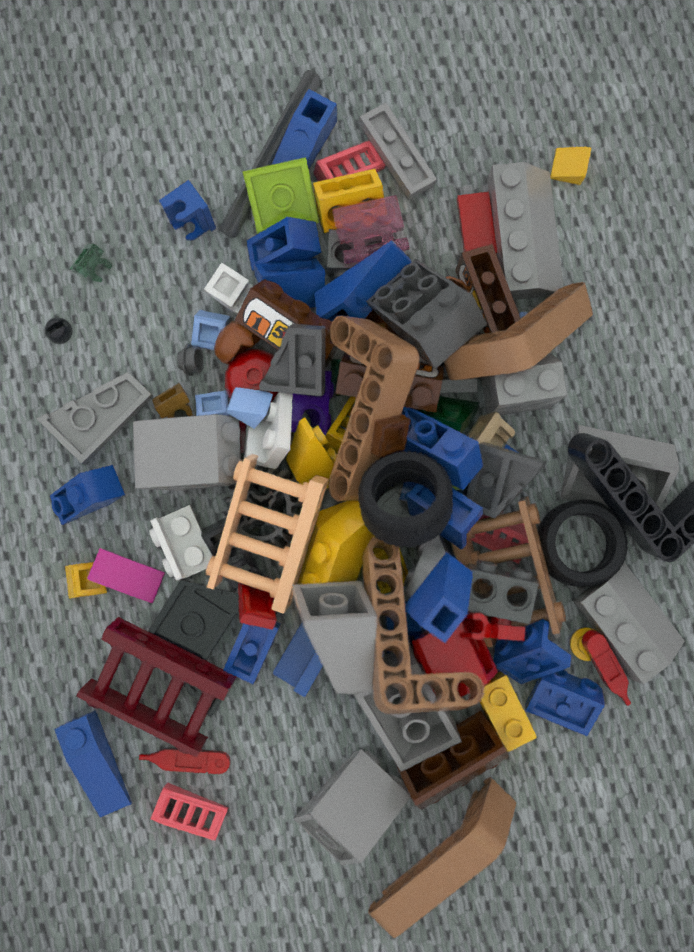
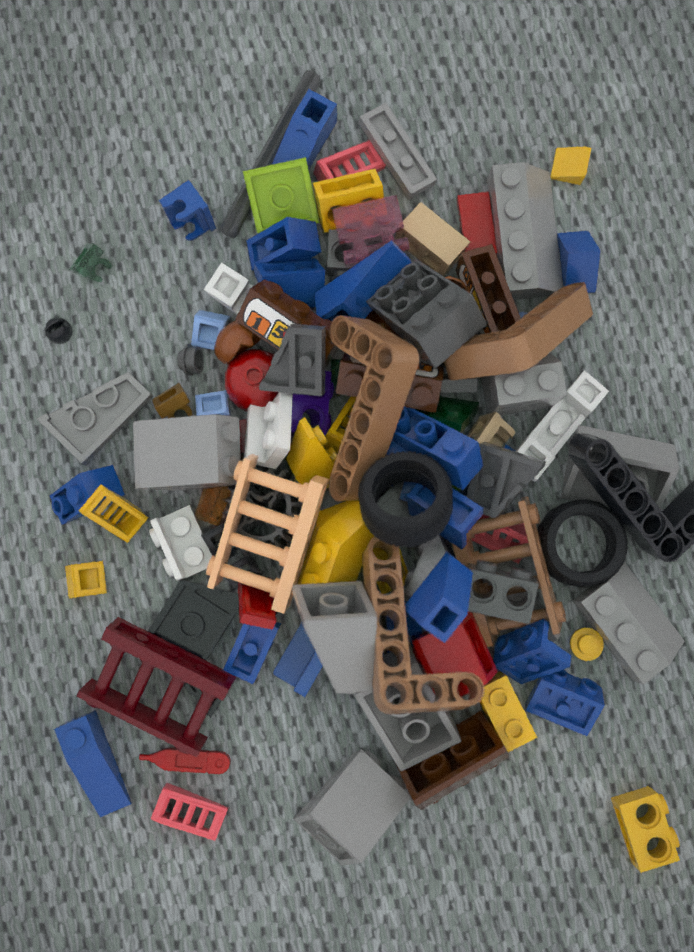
dark pink slope [87,548,165,603] -> none
light blue slope [226,387,273,429] -> none
medium nougat beam [368,777,516,938] -> none
reddish brown tile [371,414,410,457] -> none
red plate [463,612,525,641] -> none
red piece [582,630,631,706] -> none
none -> yellow slope [79,484,149,543]
none -> clear orange tile [195,485,232,526]
none -> tan hinge [394,202,470,277]
none -> white slope [515,370,609,482]
none -> blue slope [557,231,600,293]
none -> yellow brick [611,786,680,873]

